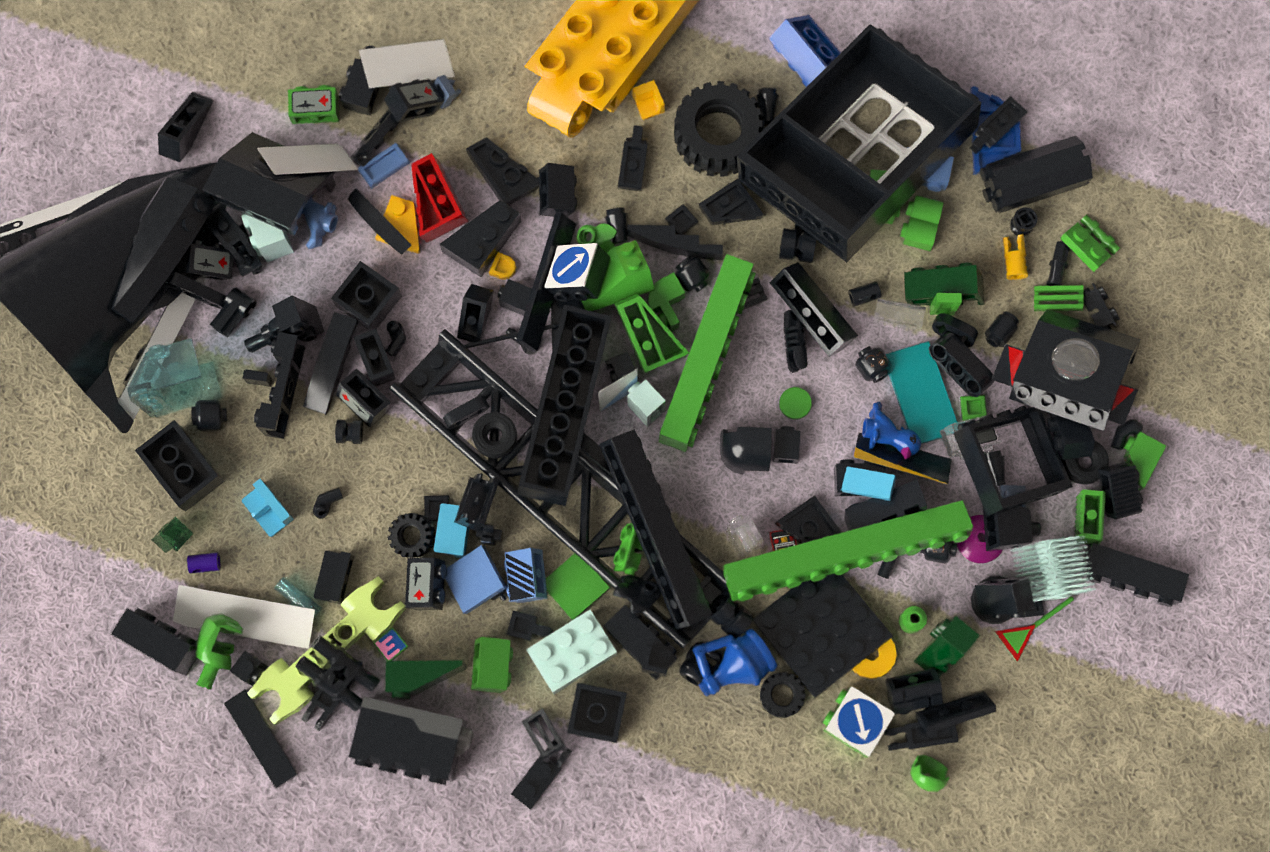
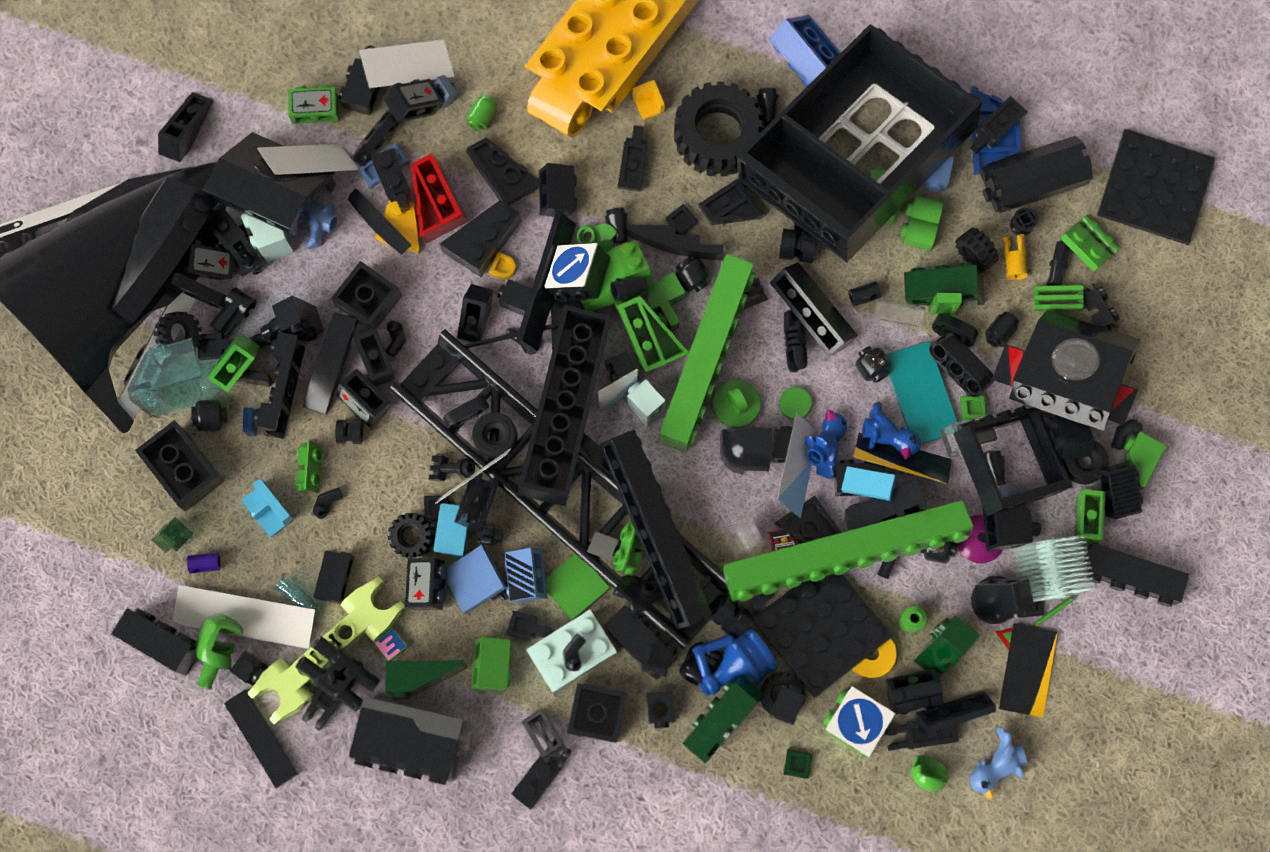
none -> black tyre [154,312,202,355]
none -> black plate [198,333,235,360]
none -> bright green brick [207,332,260,392]
none -> clear blue tile [242,408,257,436]
none -> bright green hinge [295,441,324,493]
none -> black hinge [371,148,411,213]
none -> black hinge [428,455,475,482]
none -> white sticker [435,448,511,504]
none -> bright green brick [466,94,497,131]
none -> black arm [563,633,586,672]
none -> light grey sticker [587,532,618,560]
none -> black cone [610,277,648,302]
none -> black brick [646,691,674,729]
none -> dark green wedge [682,675,764,764]
none -> bright green tile [712,380,761,428]
none -> black tile [750,593,776,613]
none -> black brick [769,684,805,726]
none -> sticker [777,413,818,518]
none -> dark green tile [783,749,812,779]
none -> blue animal [804,410,847,479]
none -> black tyre [955,227,999,273]
none -> medium blue animal [970,726,1027,799]
none -> black sticker [999,623,1057,718]
none -> black plate [1096,129,1215,245]

